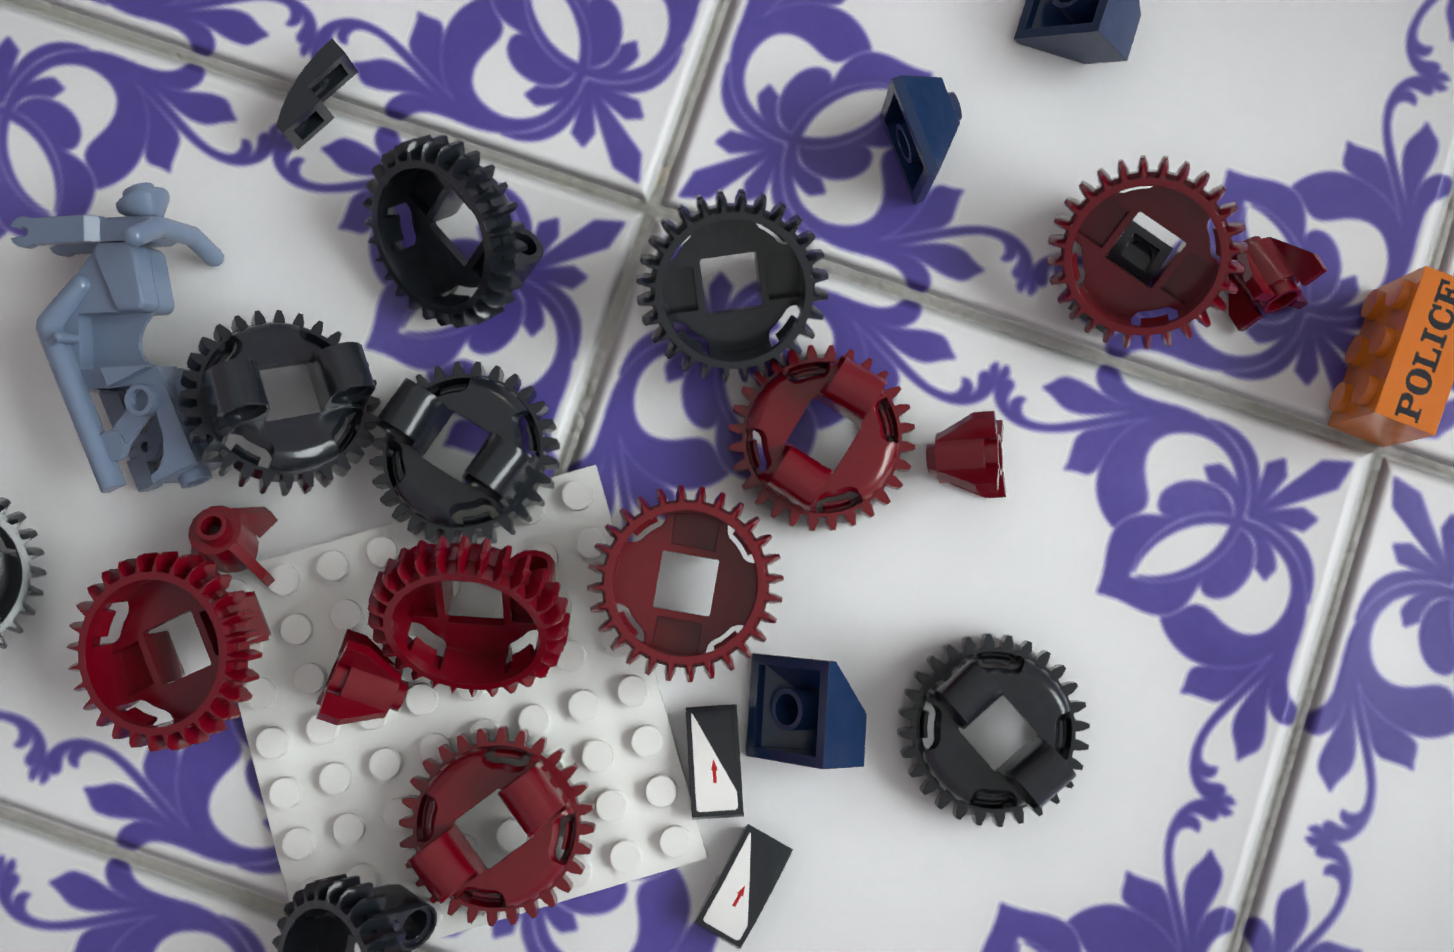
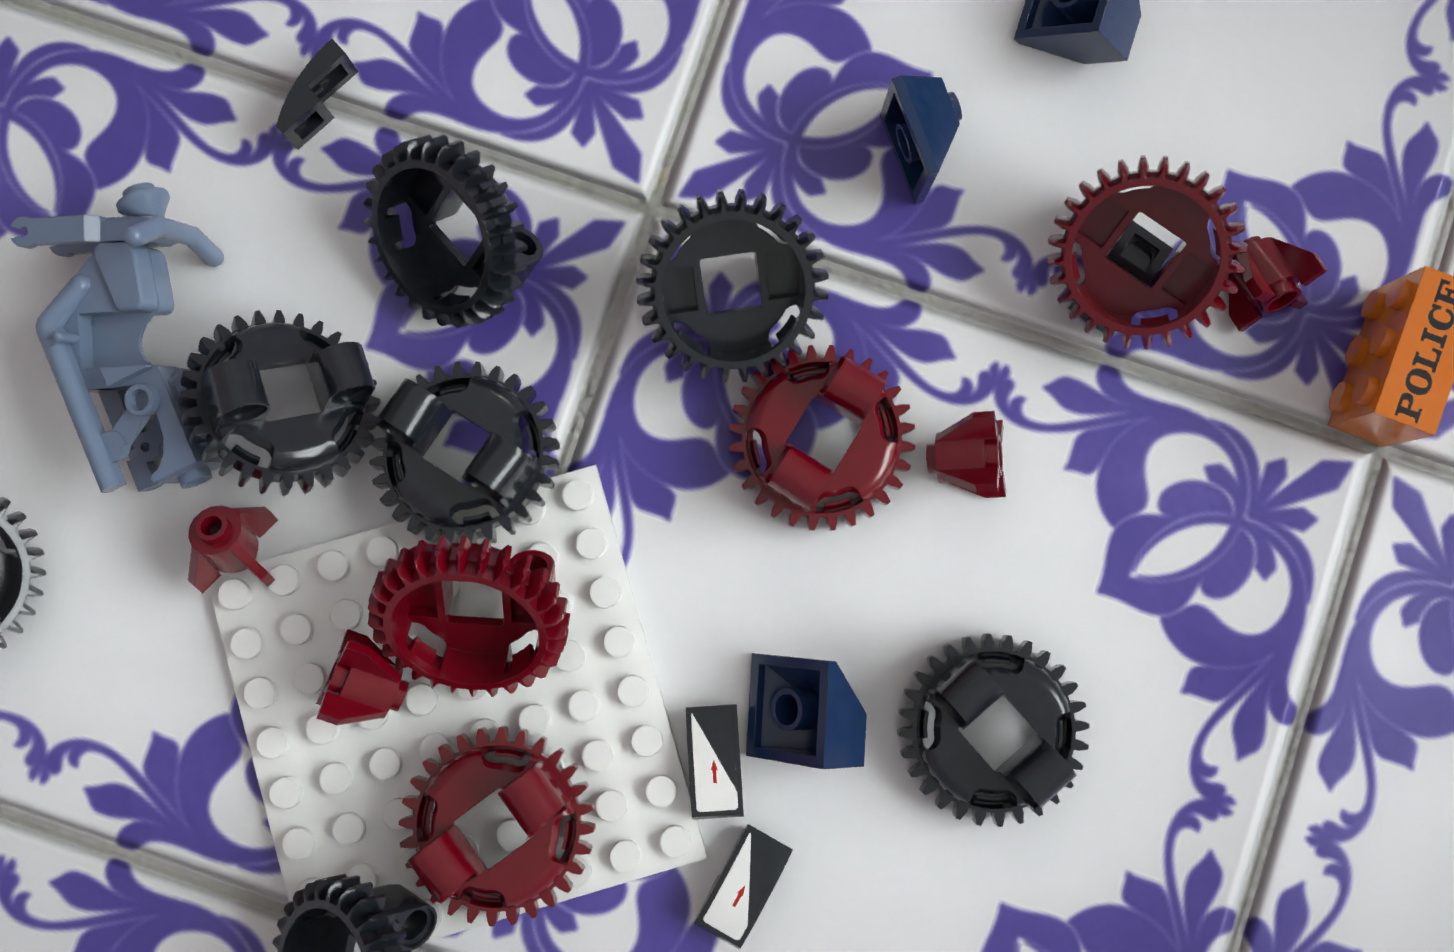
dark red piece [67,551,272,752] -> none
dark red piece [587,485,784,682] -> none

